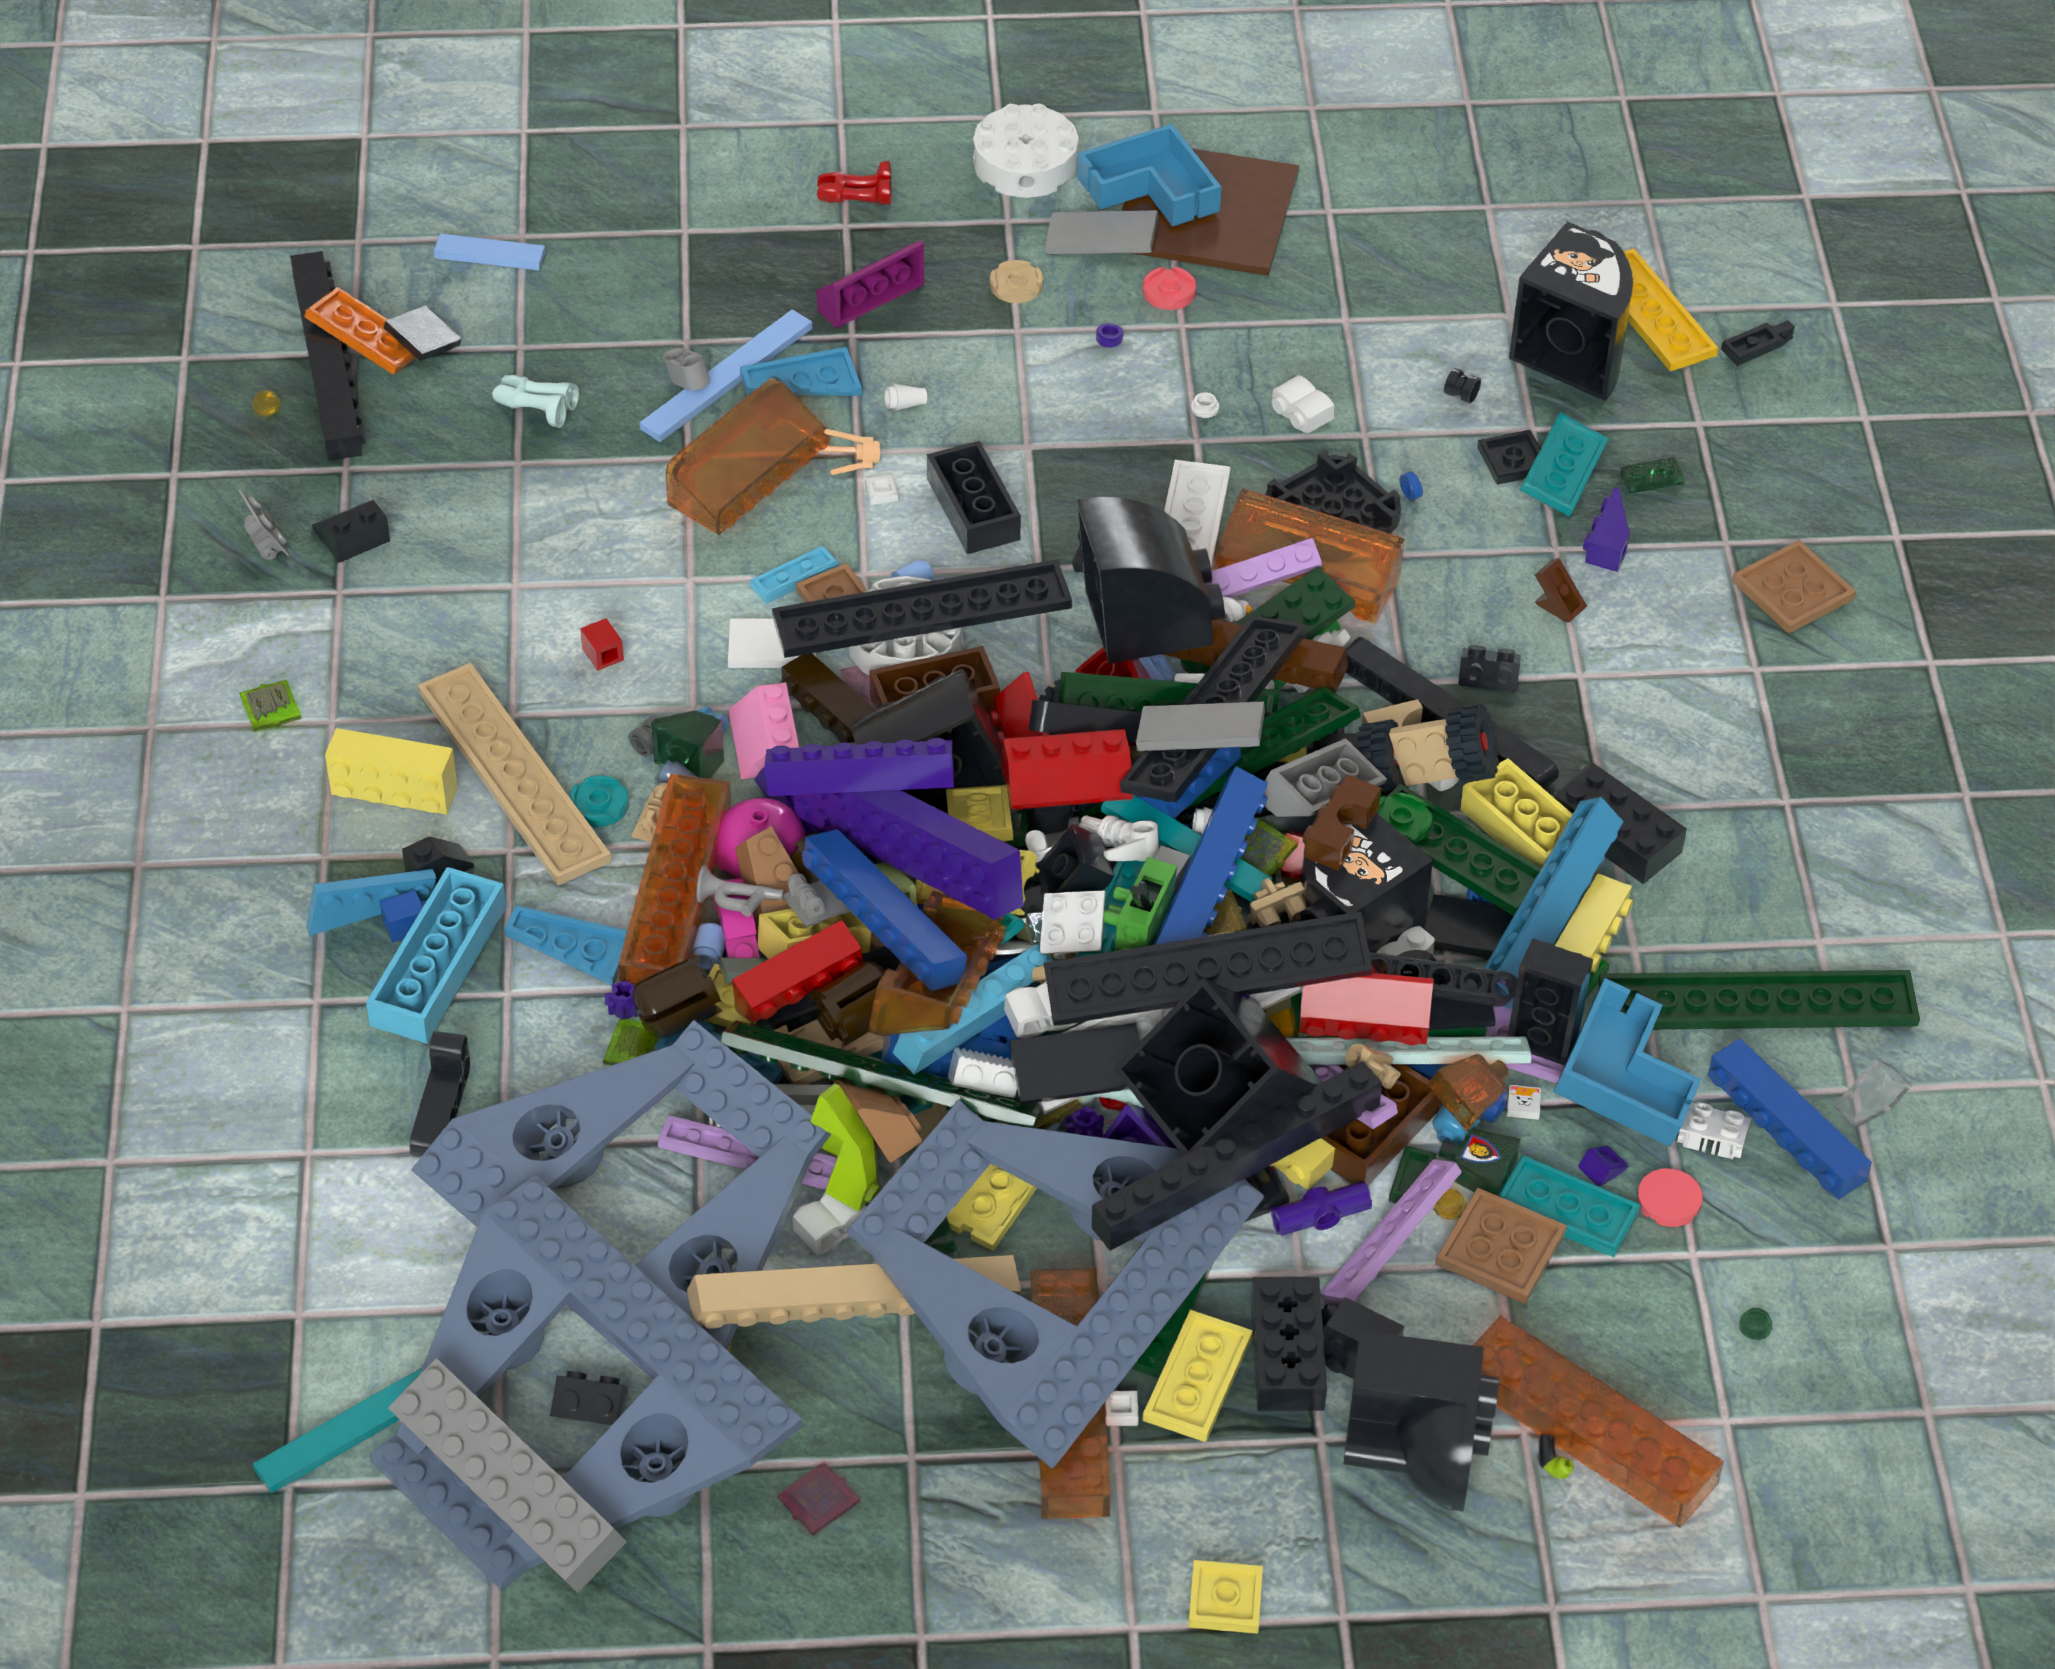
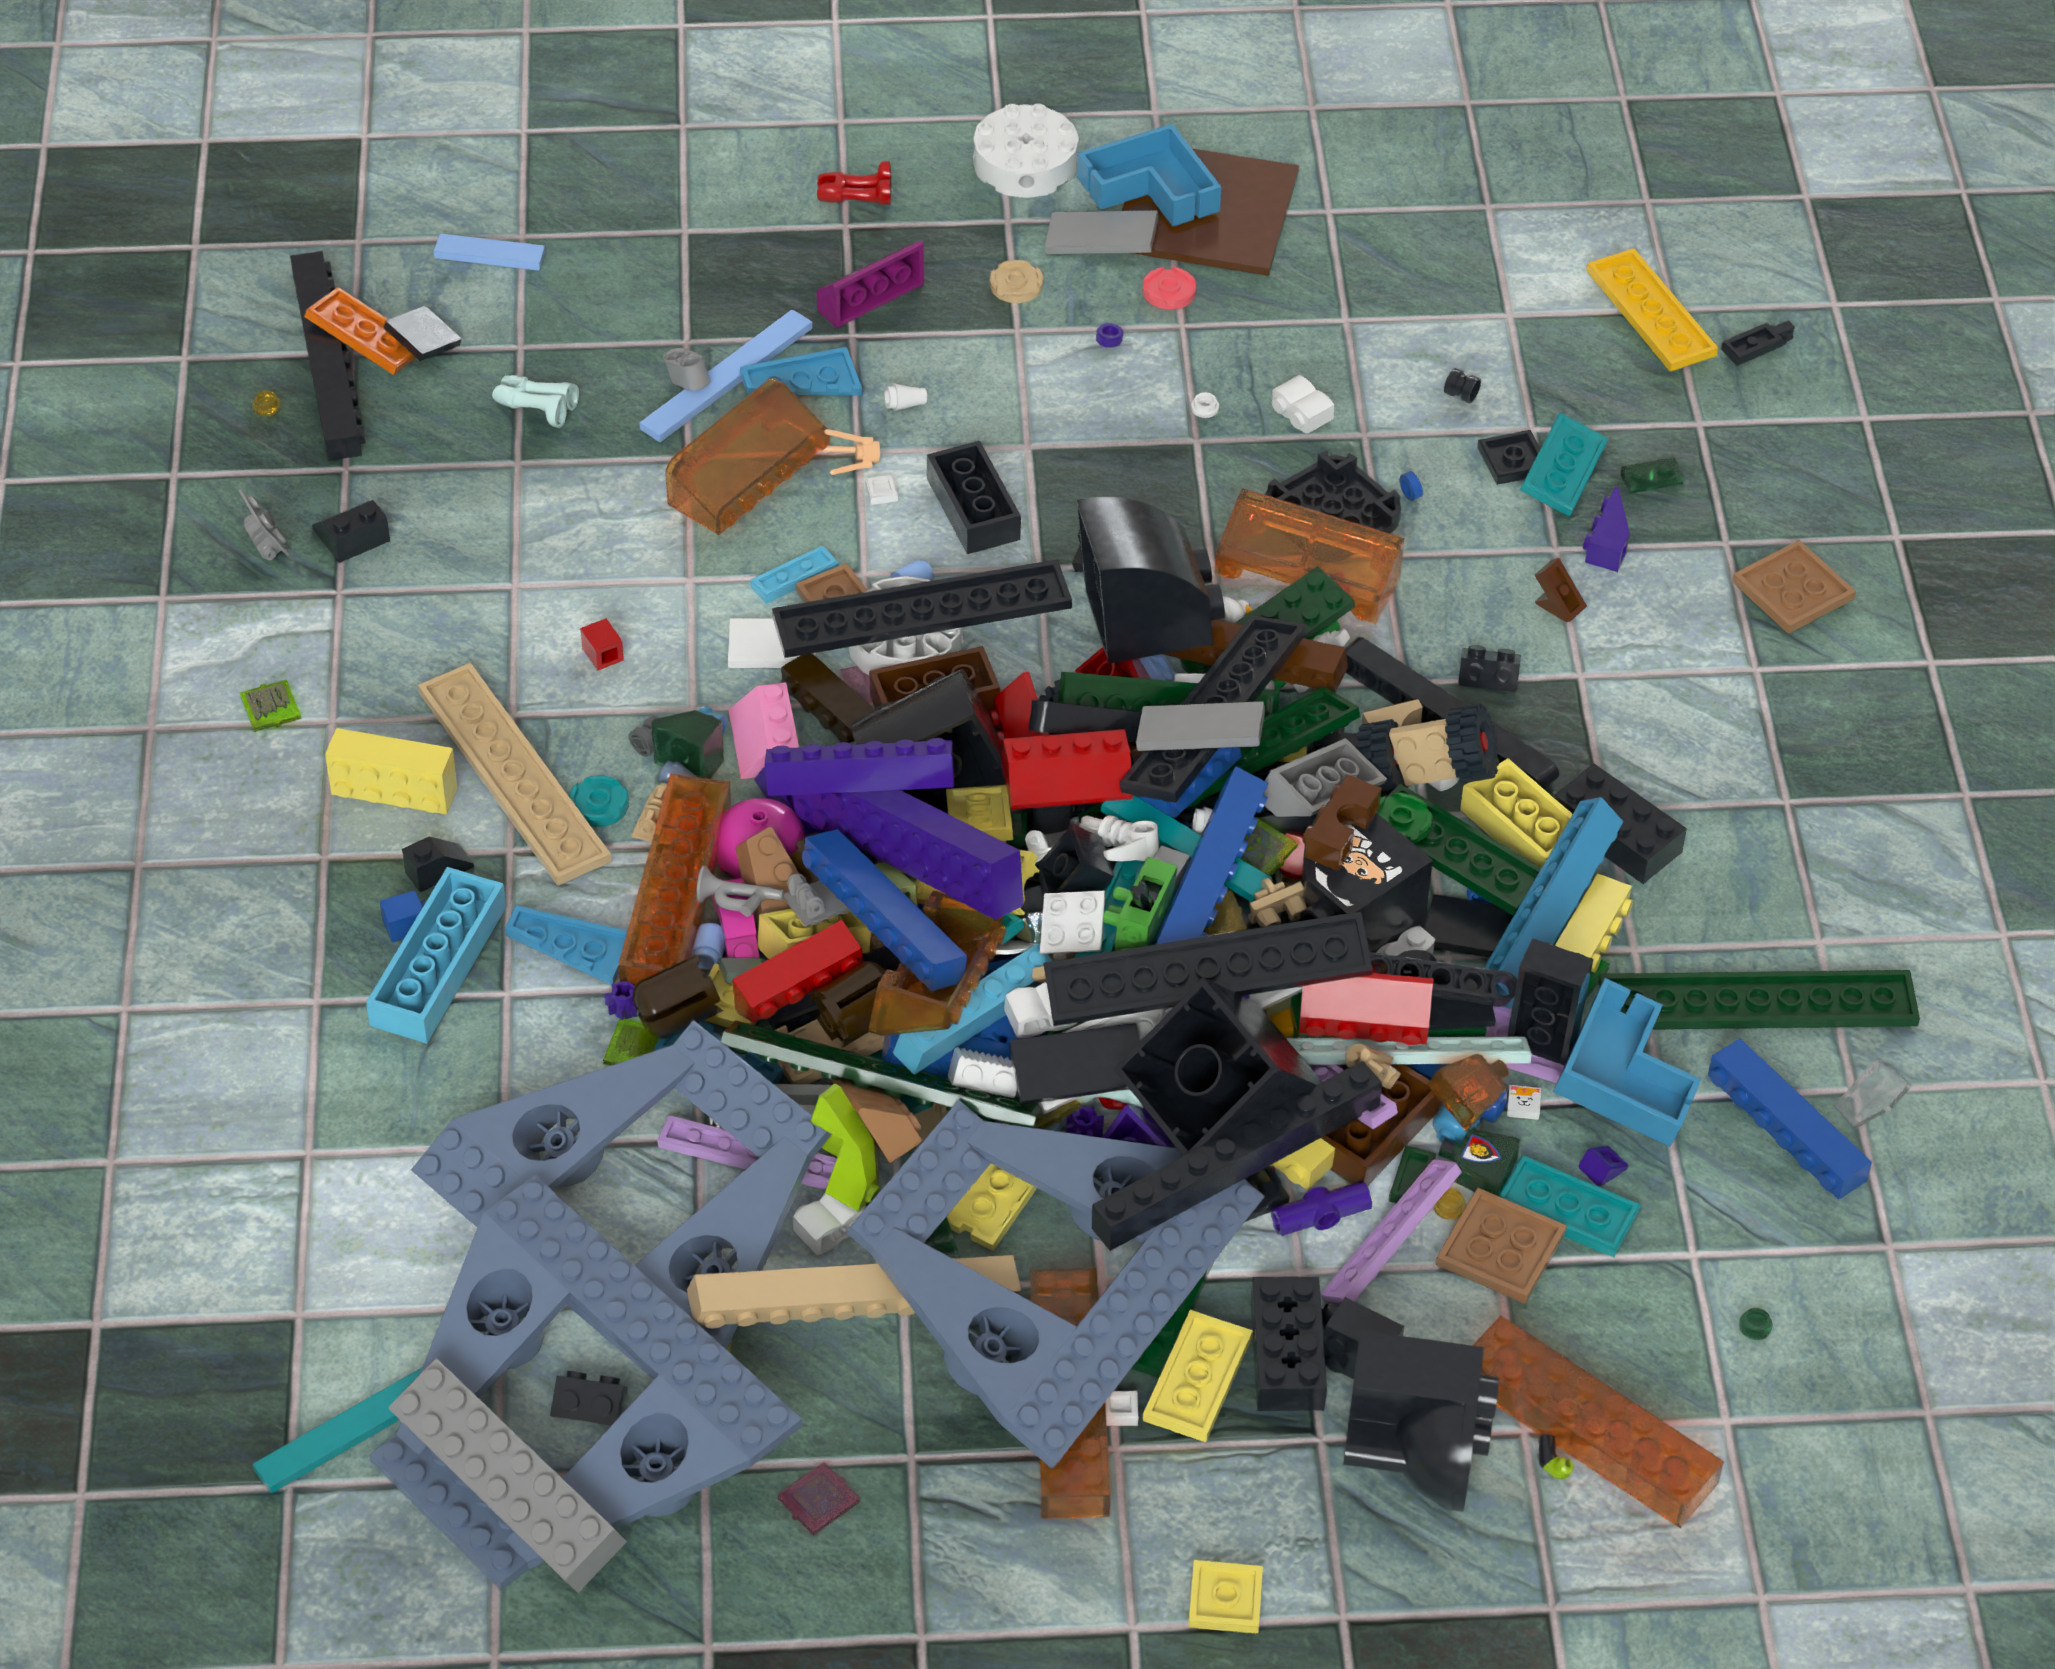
dark azure wing [306,869,436,936] -> none
black beam [409,1031,470,1156] -> none
white plate [1164,460,1231,570] -> none
lavender plate [1205,538,1322,598] -> none
black brick [1509,221,1633,401] -> none
coral tile [1637,1168,1703,1227] -> none
white hinge [1677,1102,1751,1160] -> none

